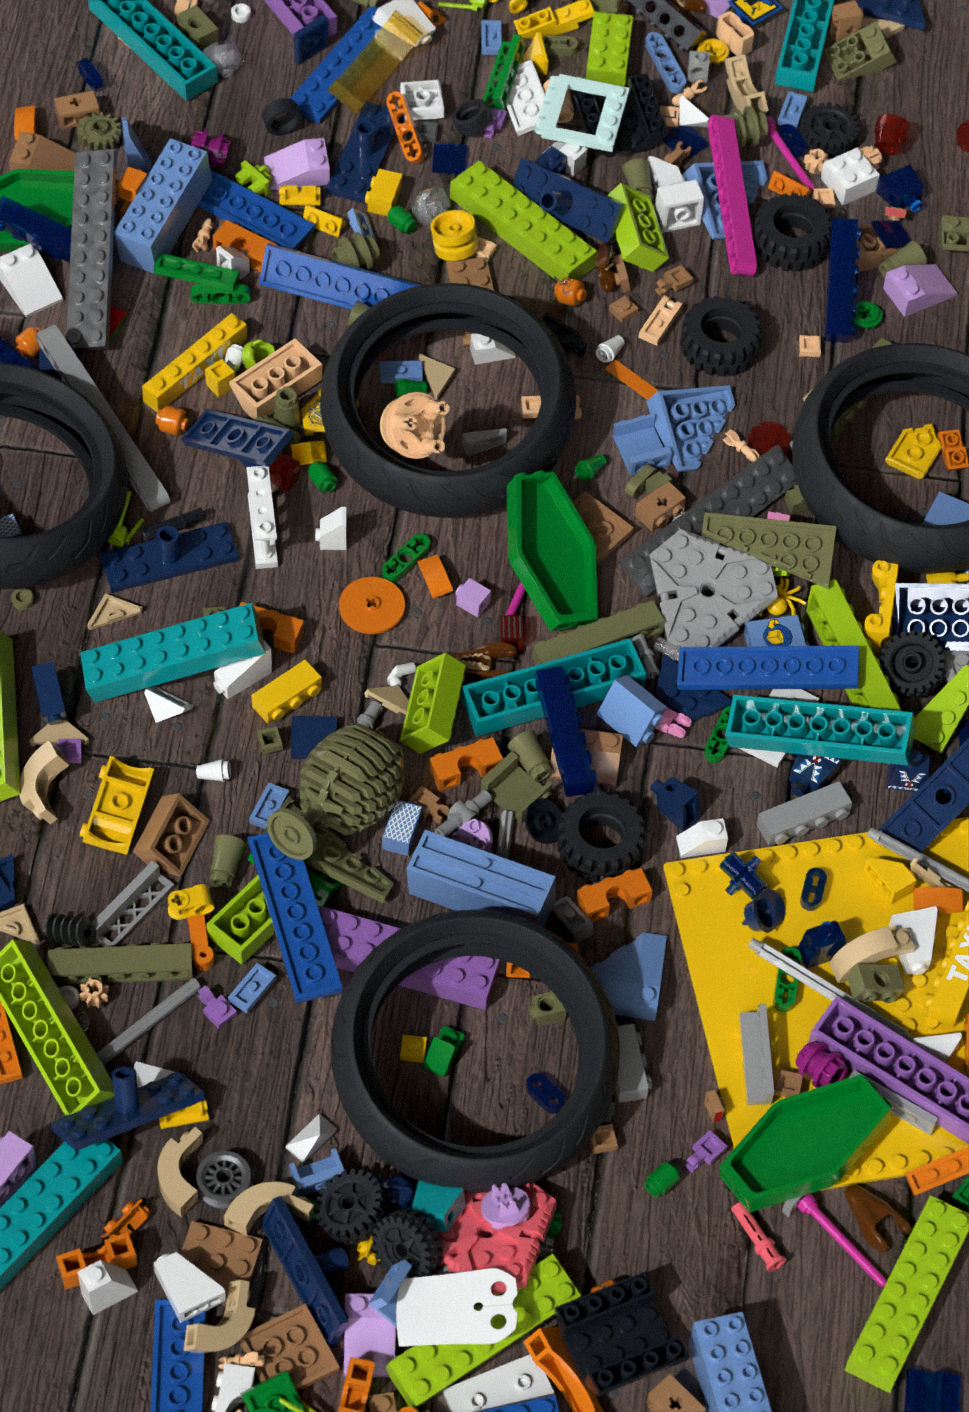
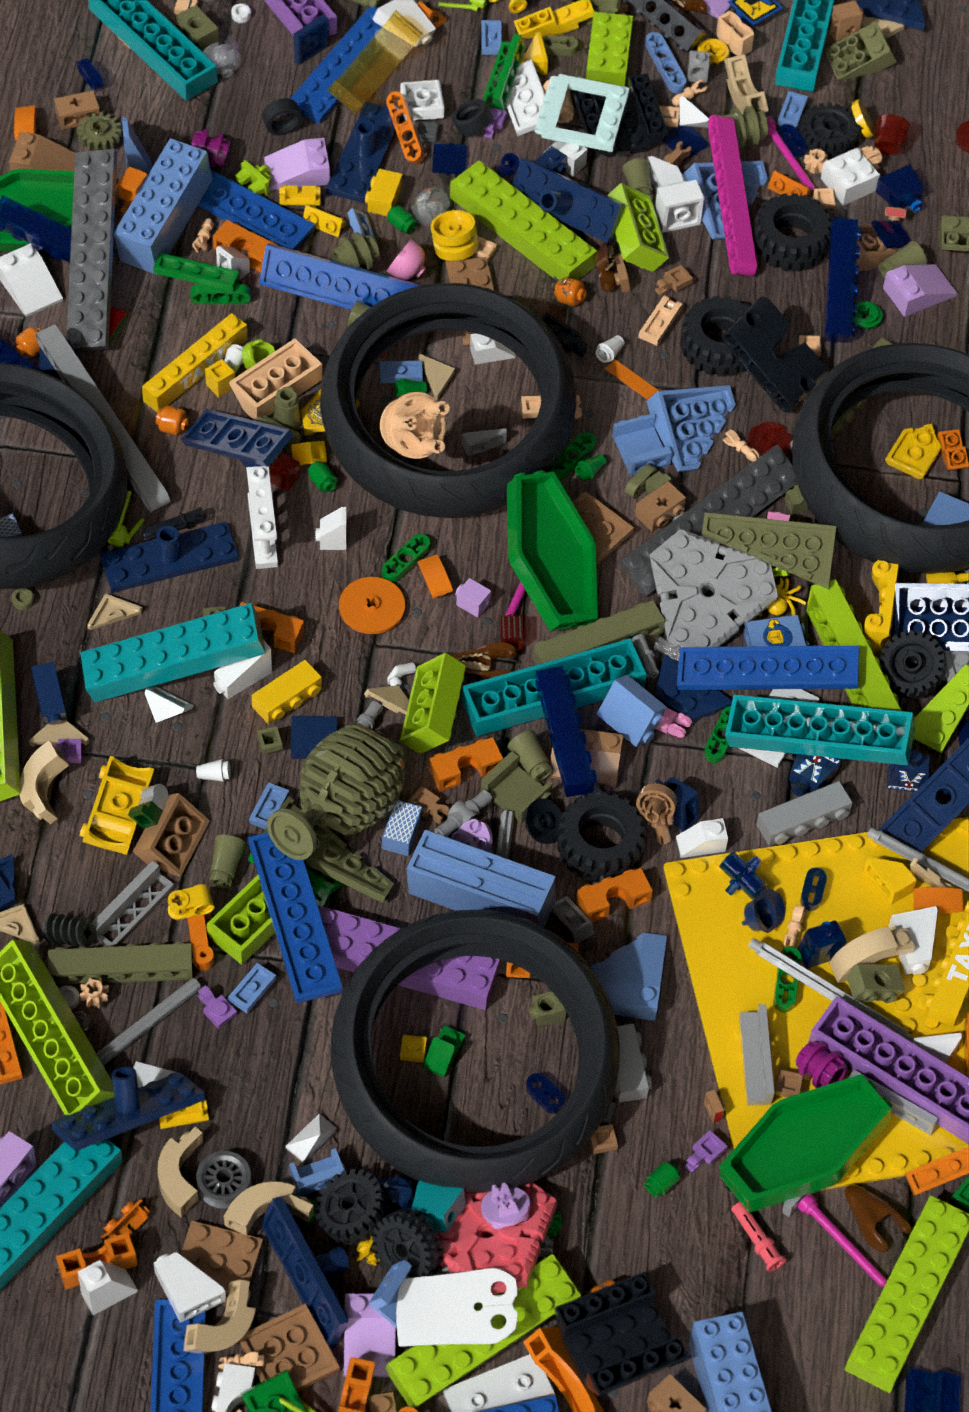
medium nougat plate [609,296,638,323] -> none
none -> leg [128,784,168,829]
none -> bright pink cylinder [387,239,426,281]
none -> clear blue hinge [496,153,519,177]
none -> green beam [550,432,596,480]
none -> medium nougat pin [636,782,677,844]
none -> black connector [722,296,828,413]
none -> light nougat piece [784,905,806,947]
none -> yellow tile [852,99,875,139]

